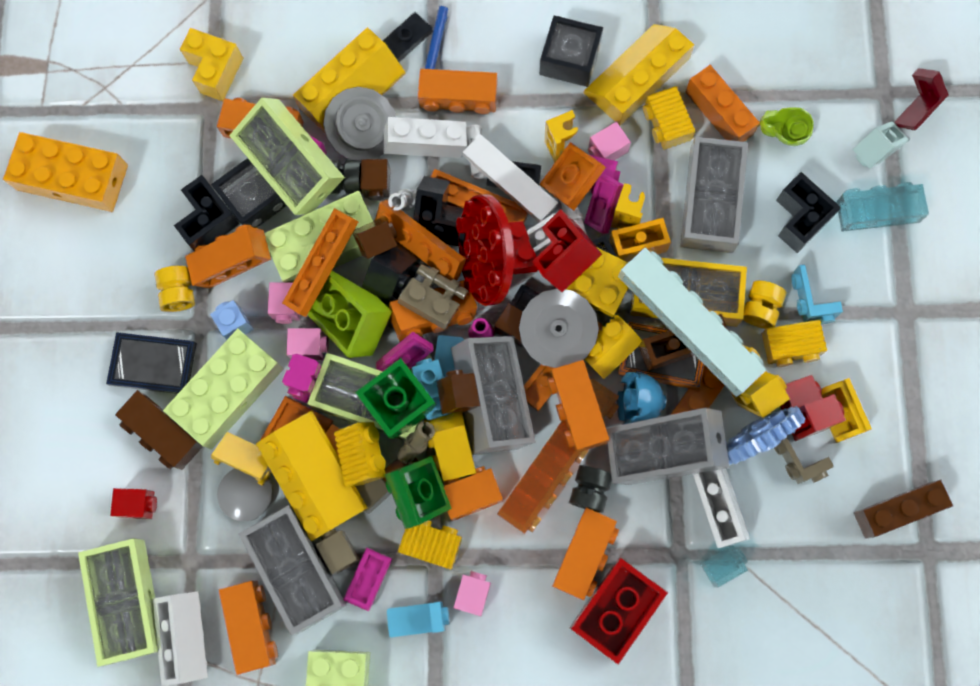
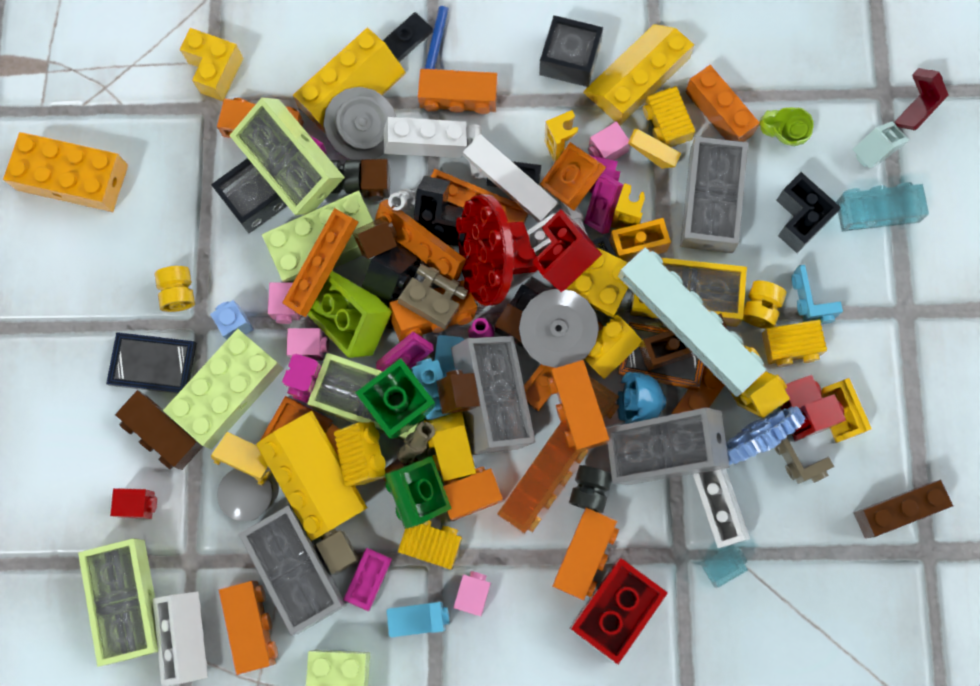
black brick [174,175,240,251] -> none
orange brick [185,225,271,289] -> none
dark tan brick [355,479,391,514] -> none
none -> yellow piece [628,129,681,169]

